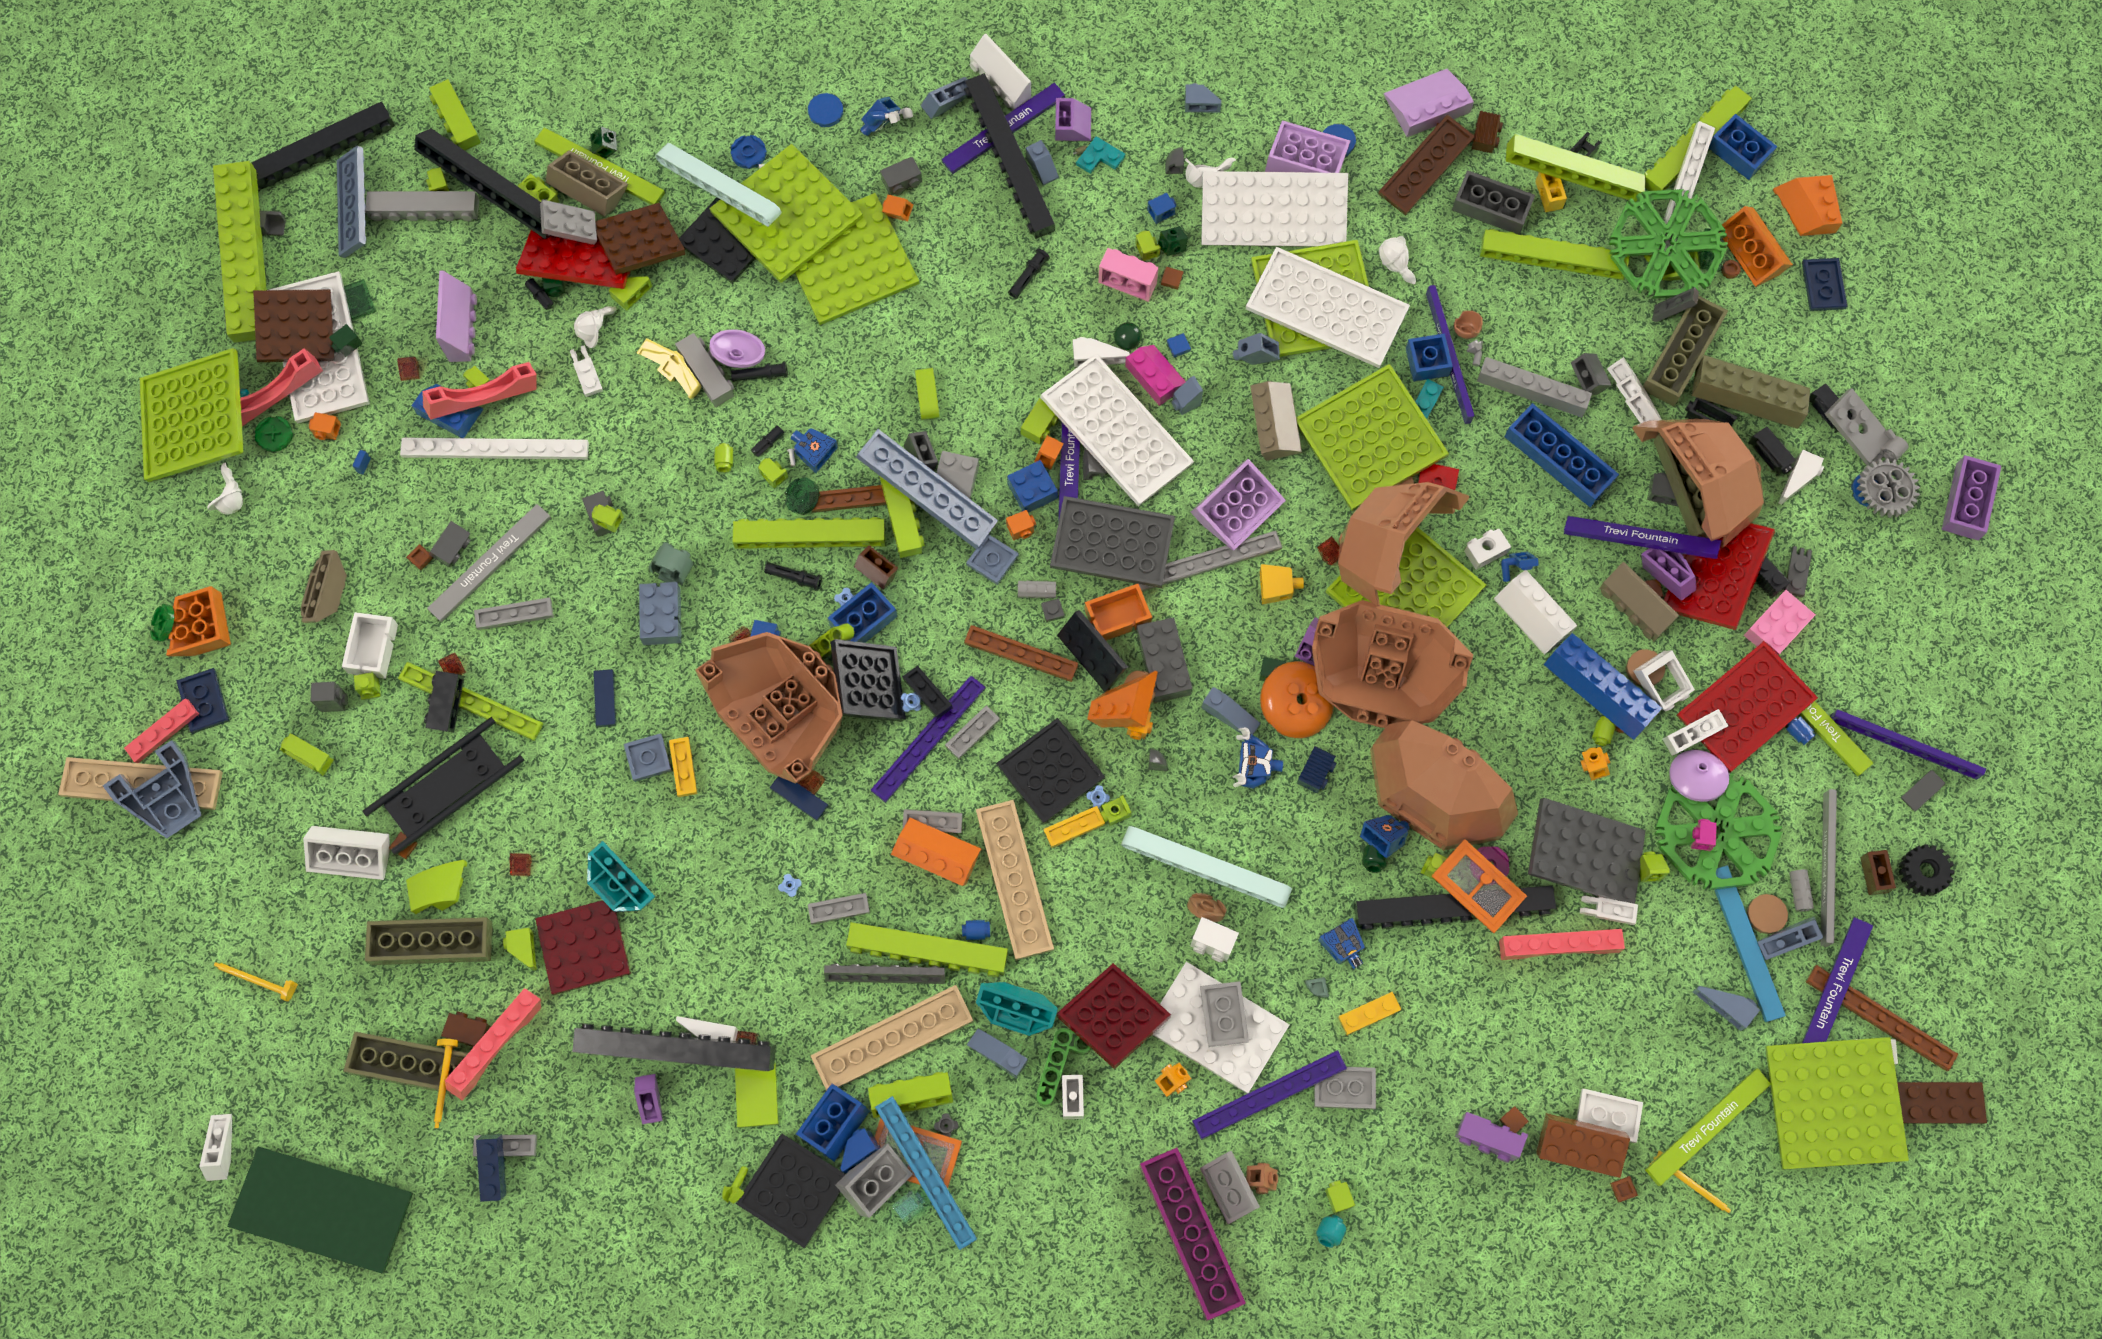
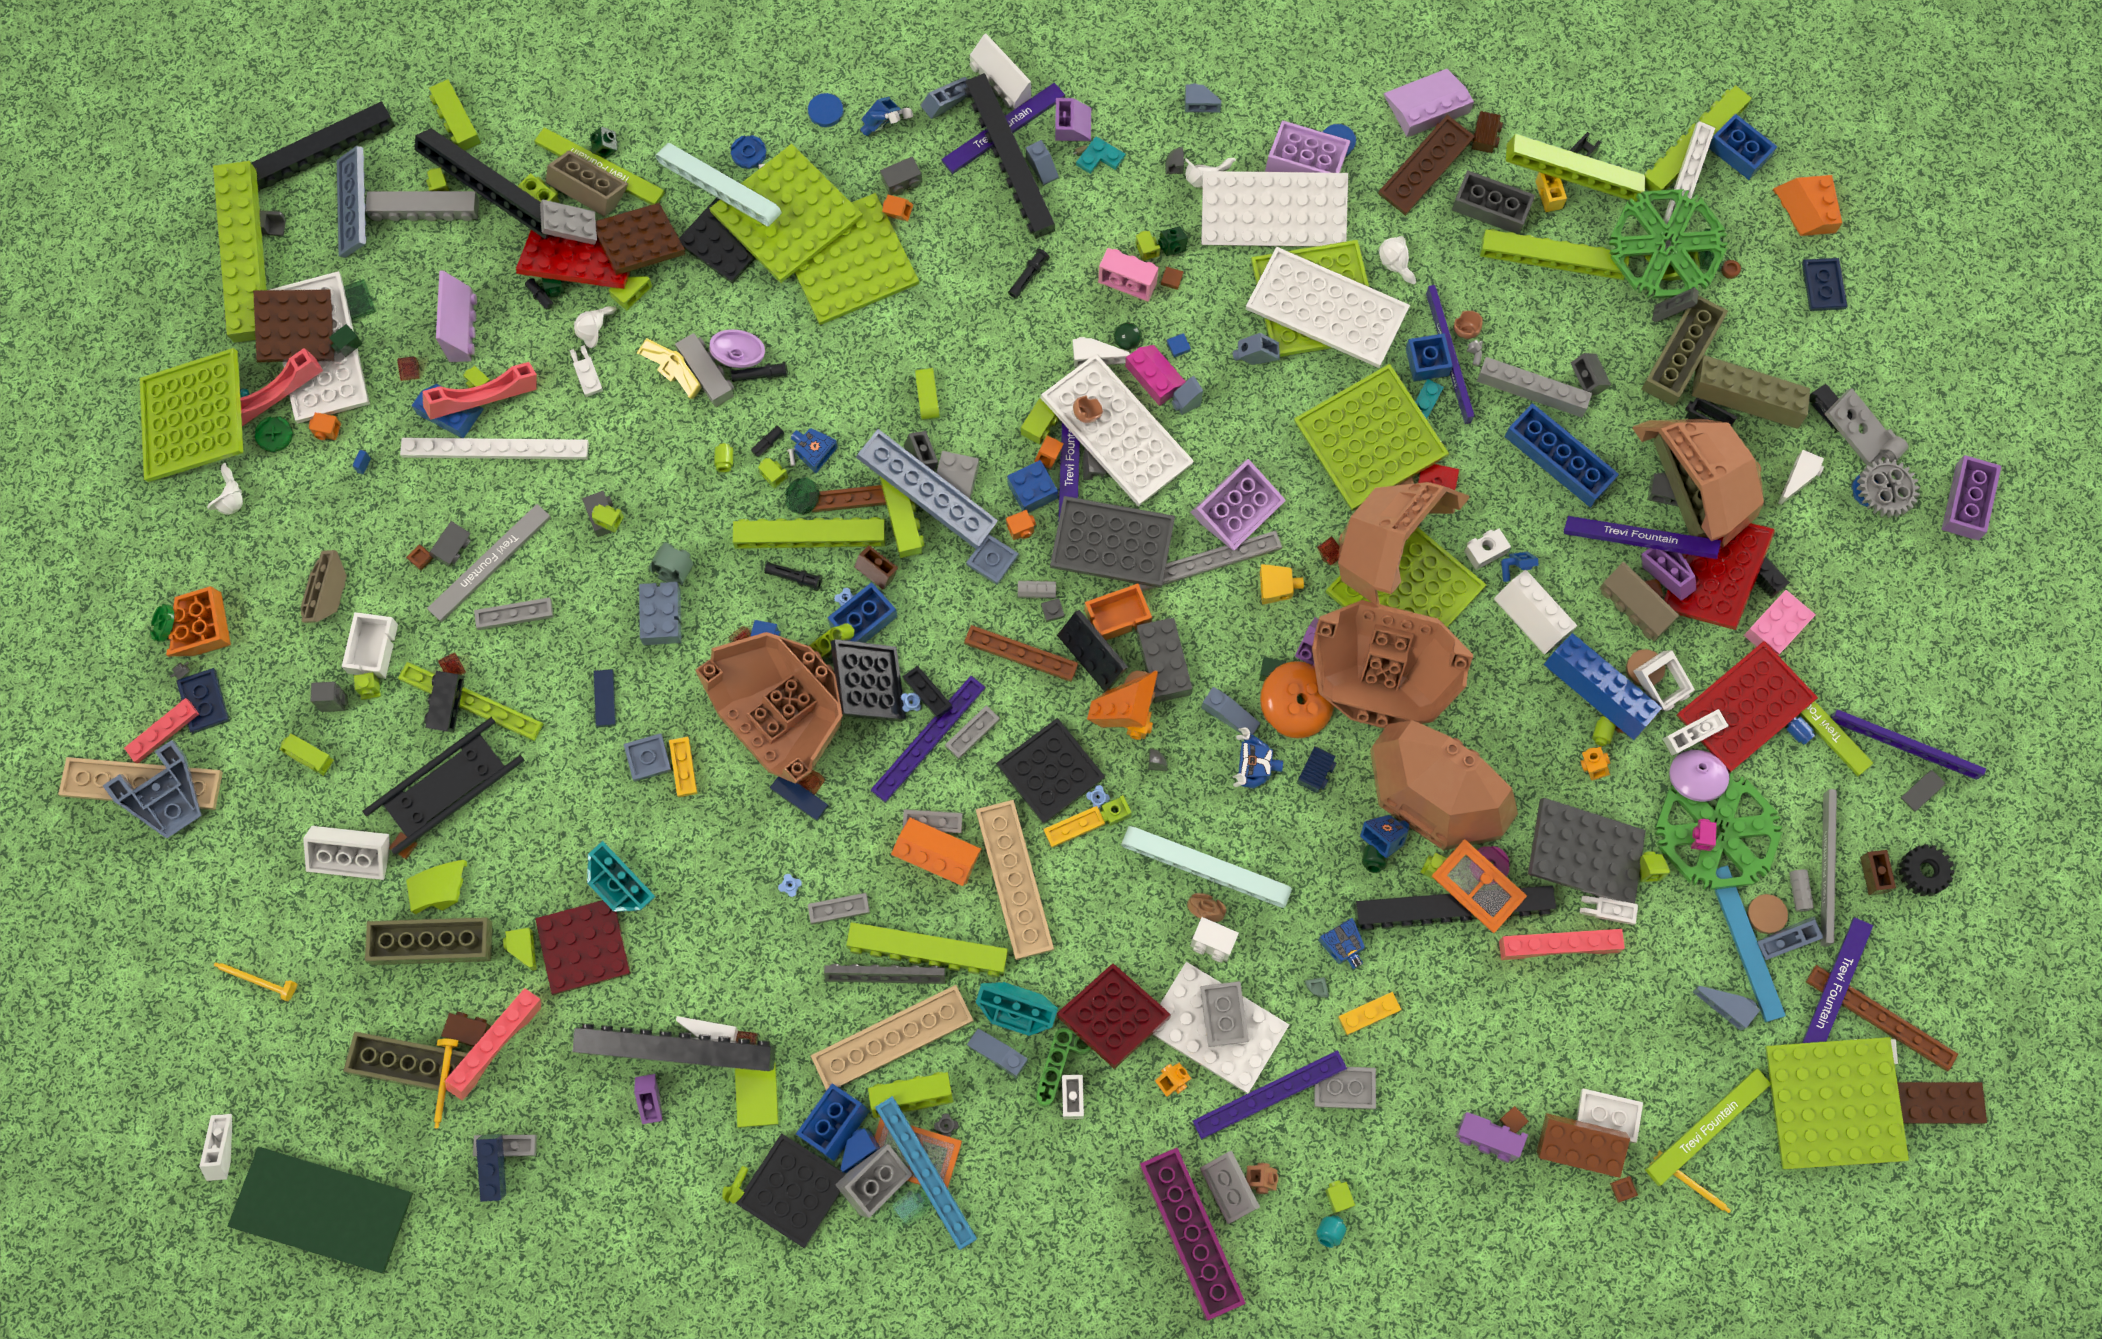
clear red slope [509,853,532,876] -> none
blue brick [962,920,990,940] -> none
blue brick [1147,192,1176,224] -> none
dark tan slope [1250,381,1302,461] -> none
white slope [1607,357,1662,423] -> none
orange slope [1720,206,1793,287] -> none
black window [1748,426,1796,477] -> none
dark grey hinge [1784,546,1812,598] -> none
none -> dark grey plate [170,661,190,680]
none -> nougat hair [1073,395,1103,423]

